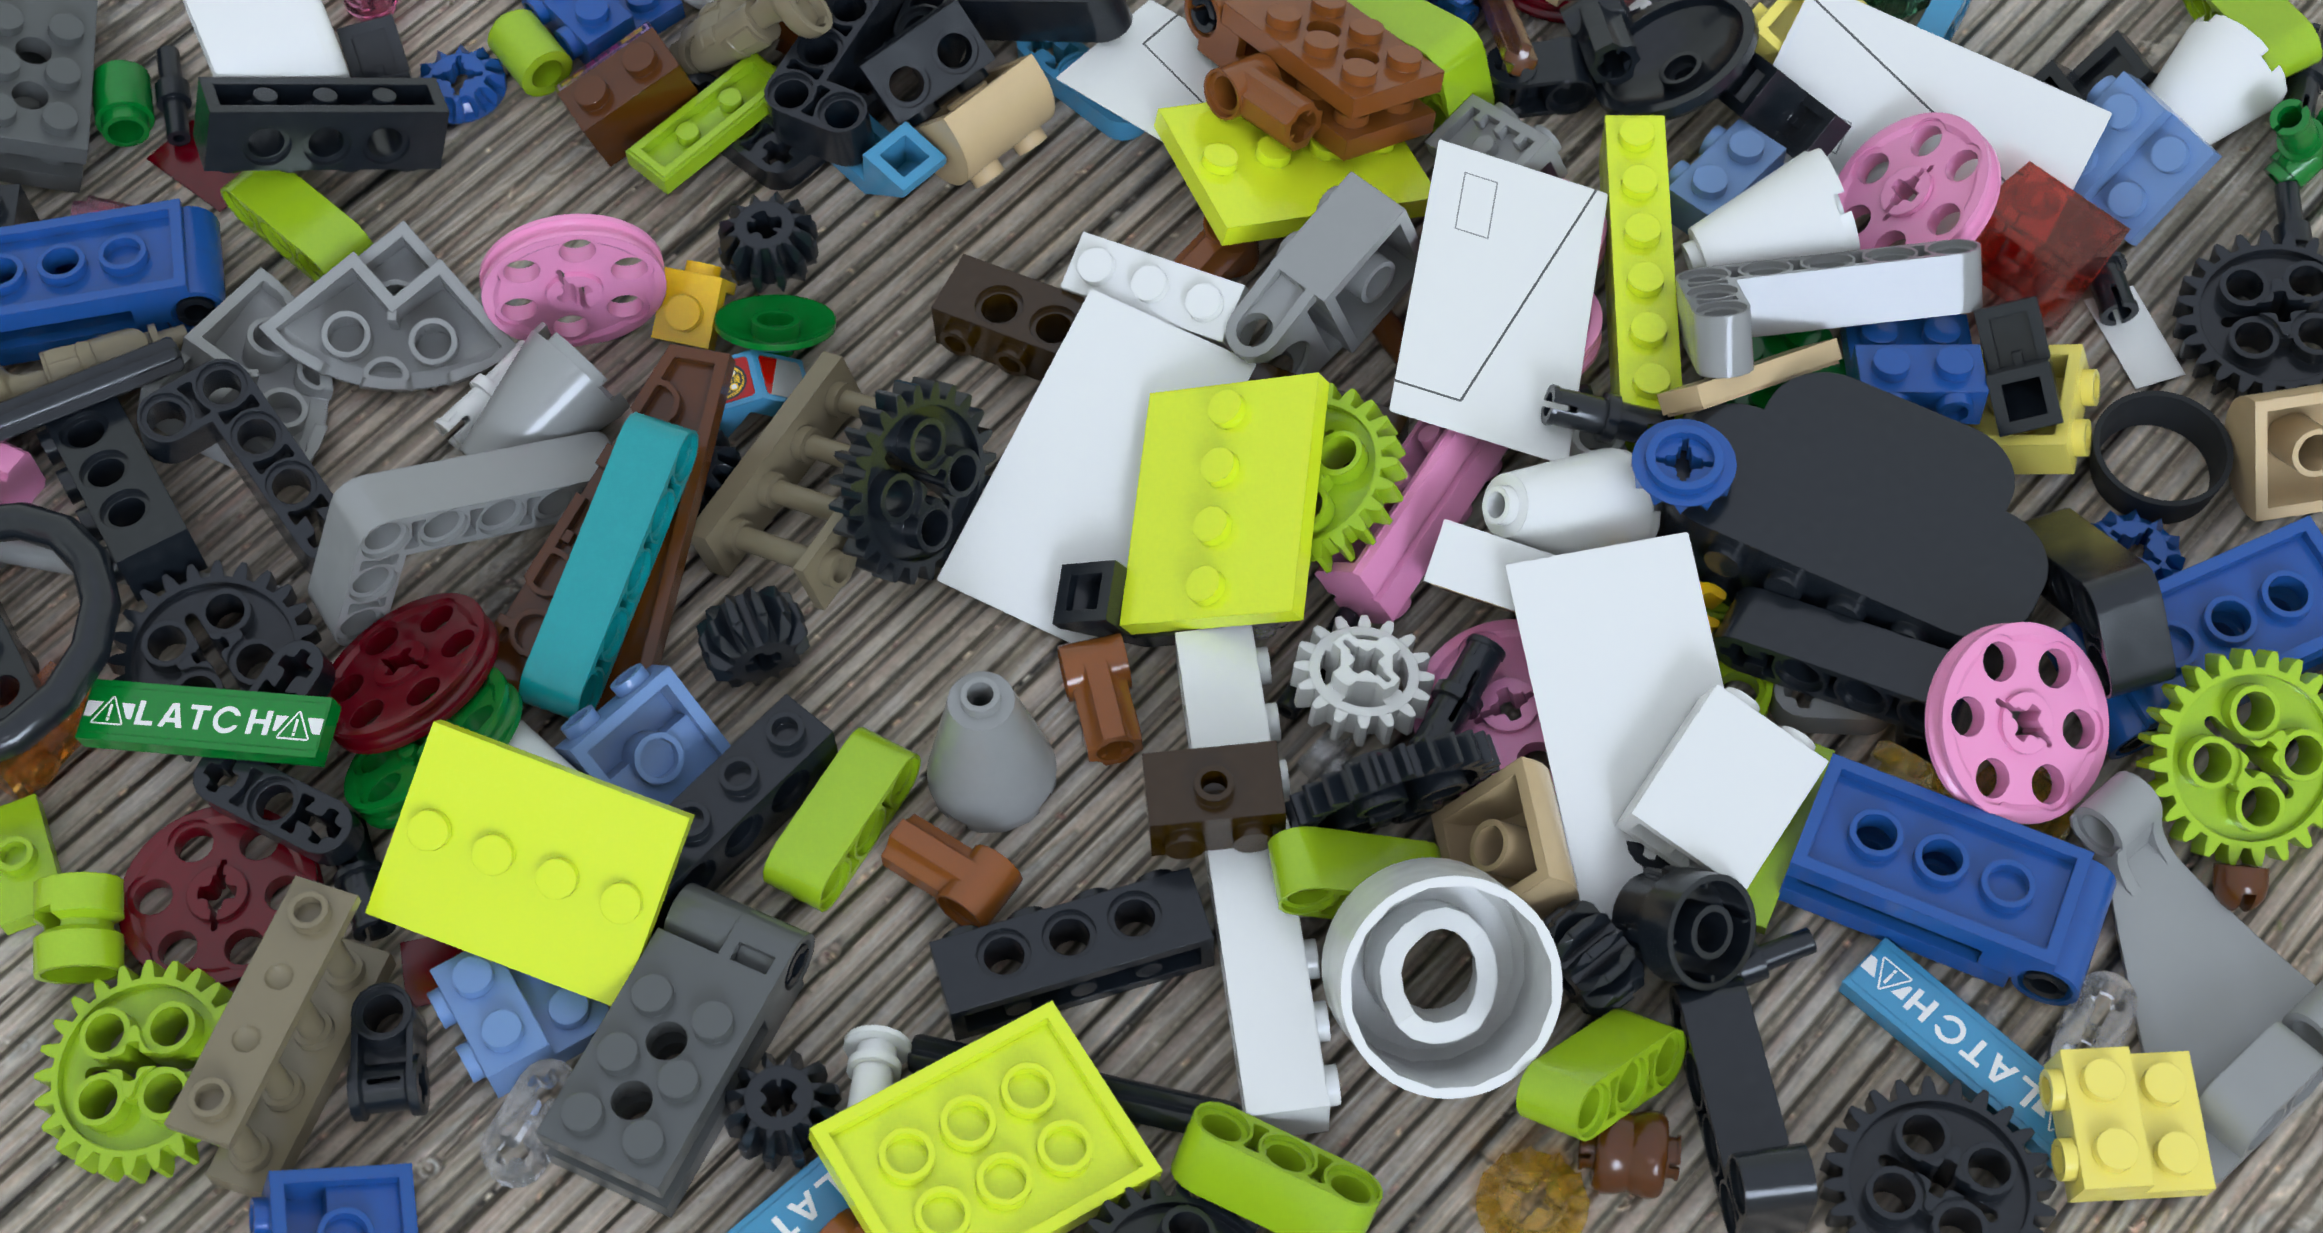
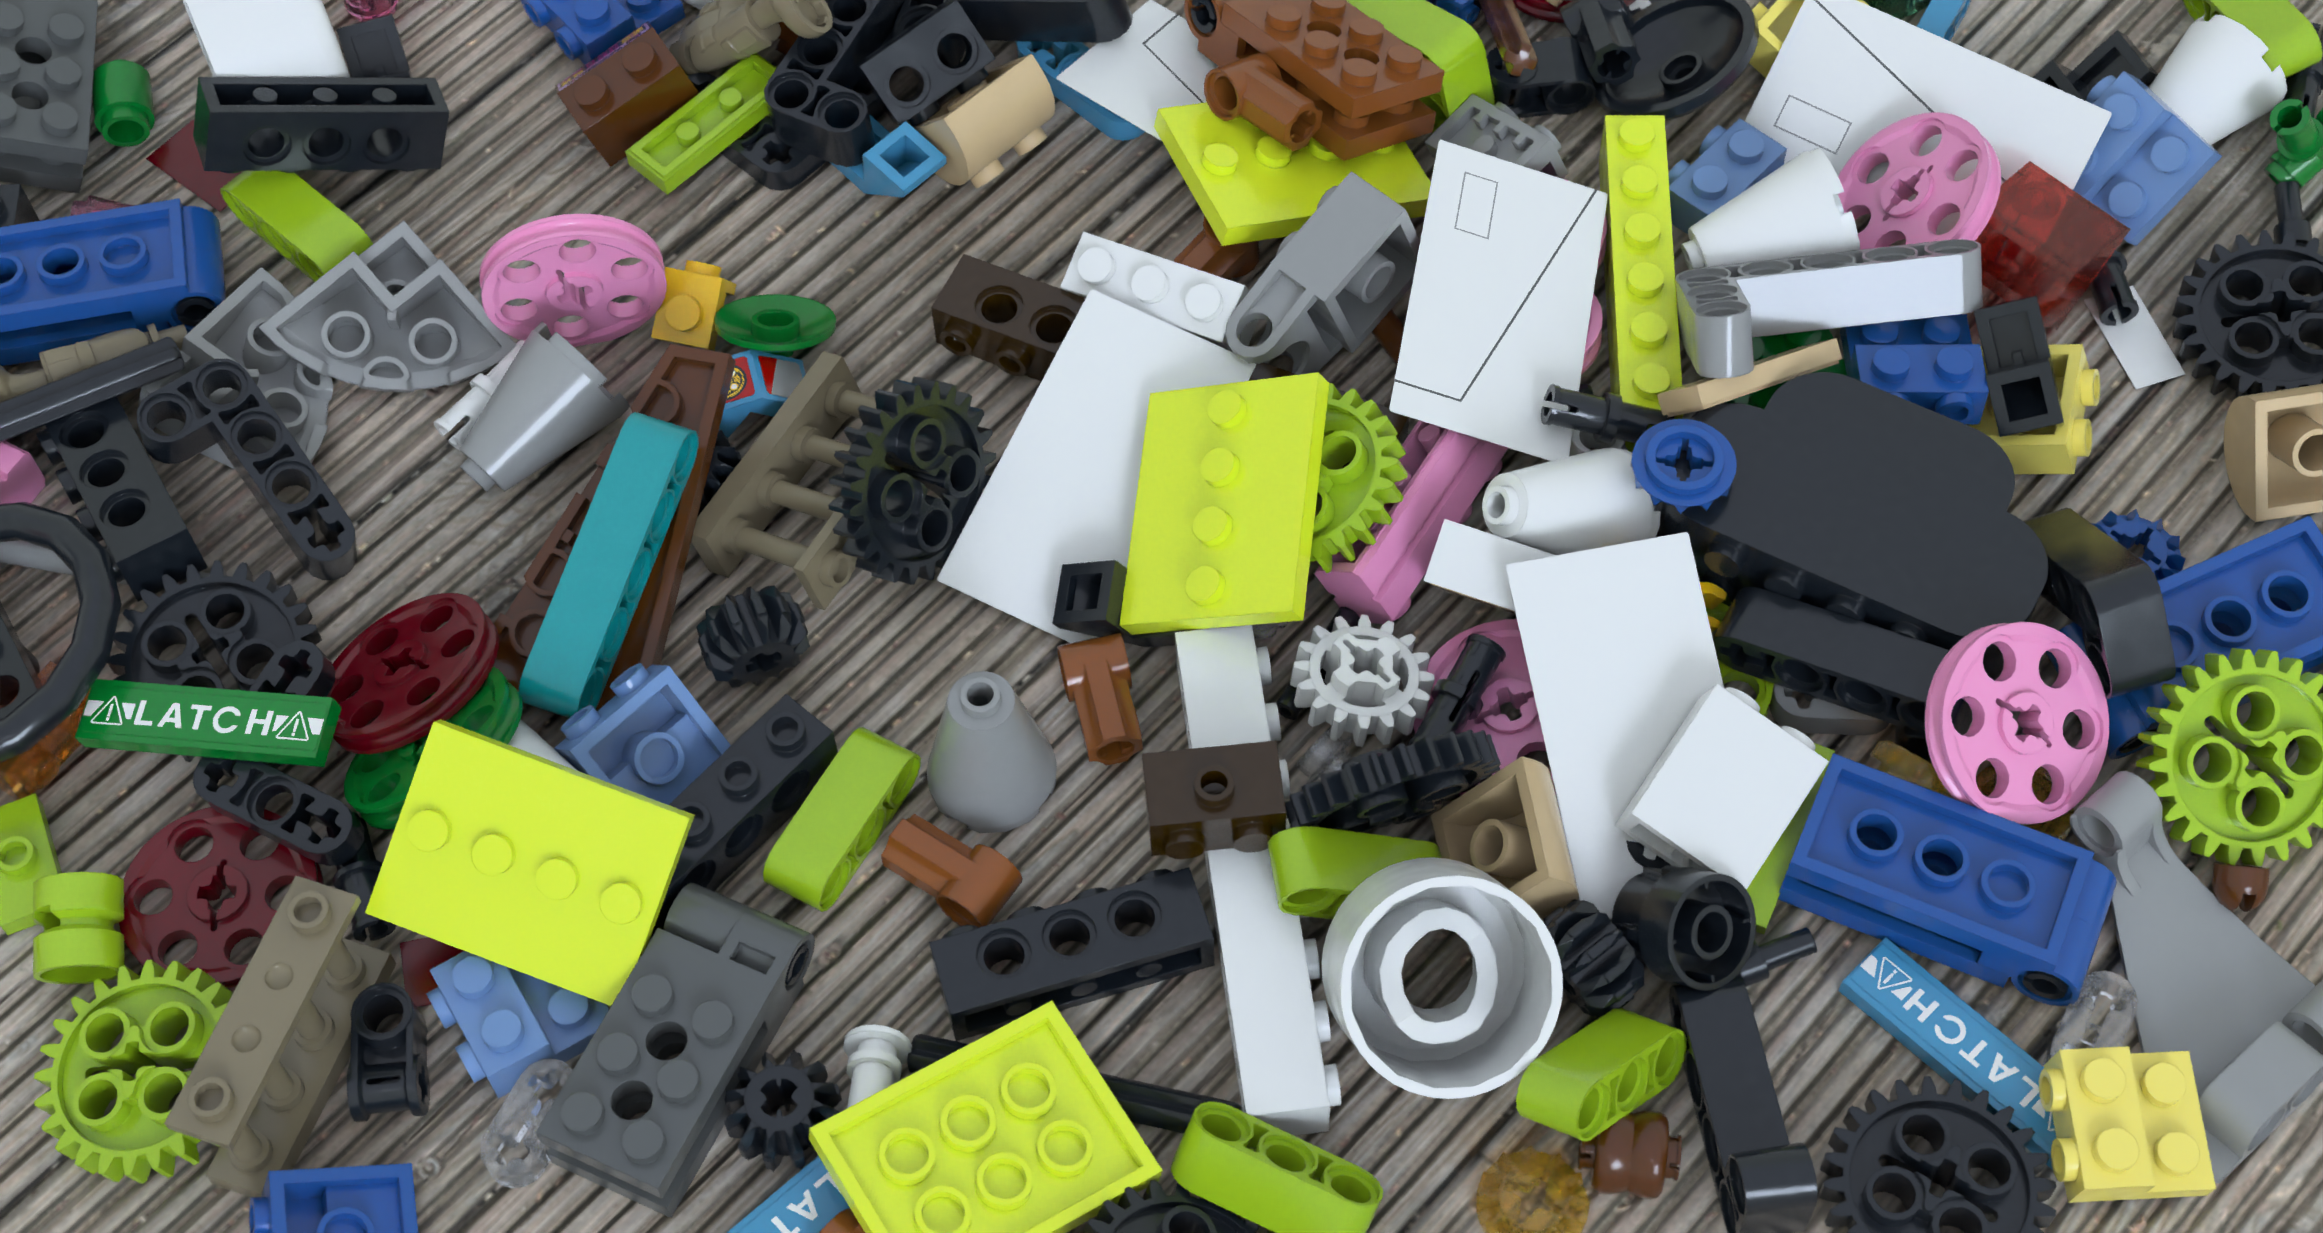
black bar [154,45,192,146] -> none
light grey beam [308,432,612,646] -> none
blue gear [420,44,507,124] -> none
lime brick [488,9,572,97] -> none
black gear [718,191,819,294] -> none
black slope [1717,52,1852,158] -> none
black tyre [2090,390,2234,524] -> none

